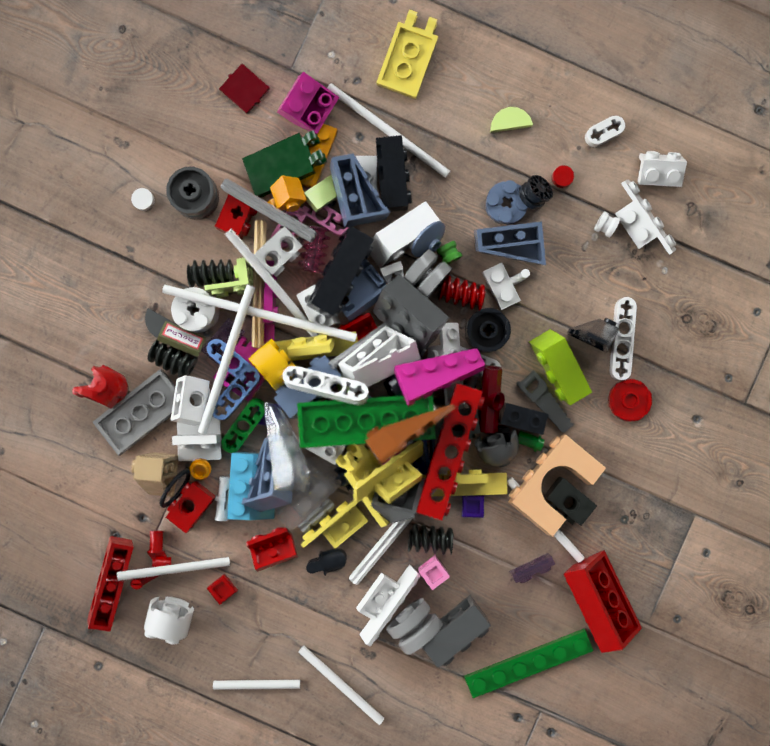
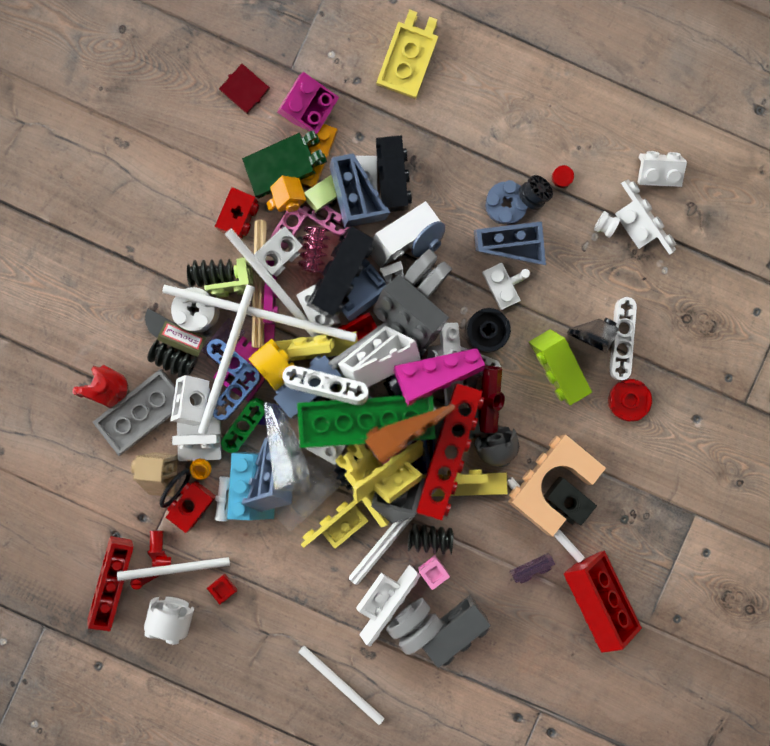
white tile [131,188,155,211] -> none
dark grey wheel [166,166,219,220] -> none
white piece [213,680,300,690] -> none
light grey axle [221,179,317,242] -> none
red bracket [246,527,298,572] -> none
light grey axle [298,498,335,533] -> none
black arm [306,548,347,576] -> none
white piece [327,83,450,178] -> none
bright green wheel [436,241,463,264] -> none
red piece [439,275,486,310] -> none
dark purple tile [462,495,484,518] -> none
green plate [464,629,593,698] -> none
yellowish green tile [490,107,533,133] -> none
black brick [498,403,549,435] -> none
dark grey piece [516,370,574,433] -> none
green pin [518,430,545,452] -> none
white beam [585,116,625,147] -> none

